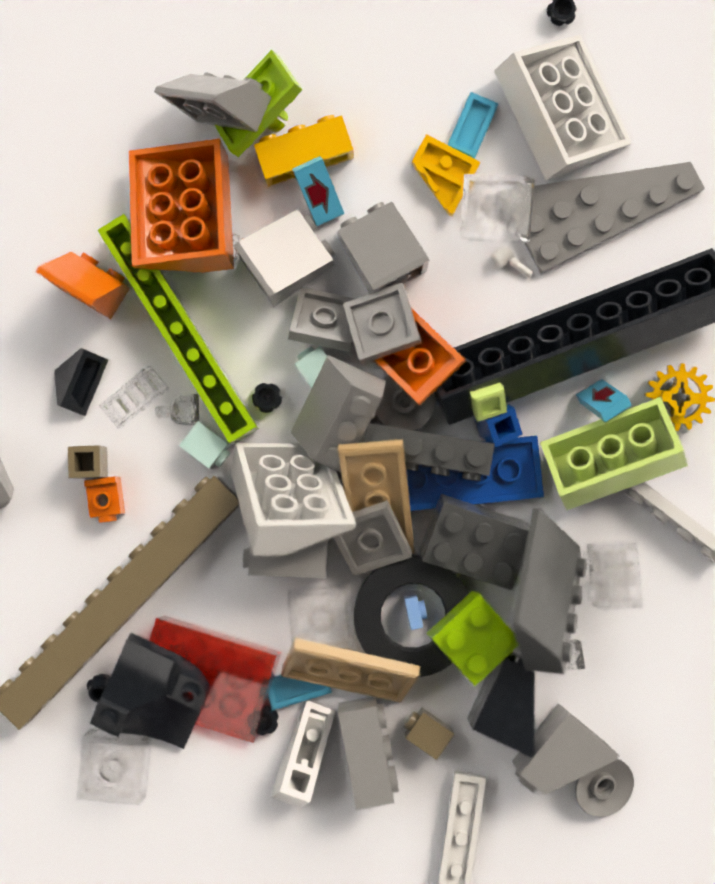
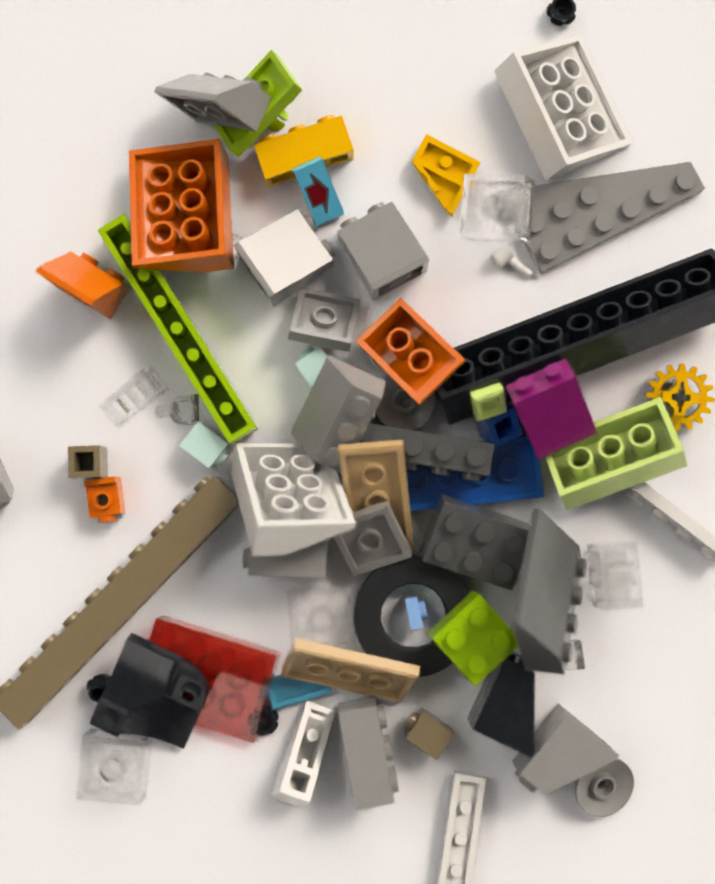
black slope [54,348,109,416] -> none
black plate [252,383,282,413] -> none
light grey plate [343,282,422,364] -> none
medium azure tile [448,92,499,159] -> none
medium azure tile [576,379,632,422] -> none
none -> magenta slope [506,359,597,460]

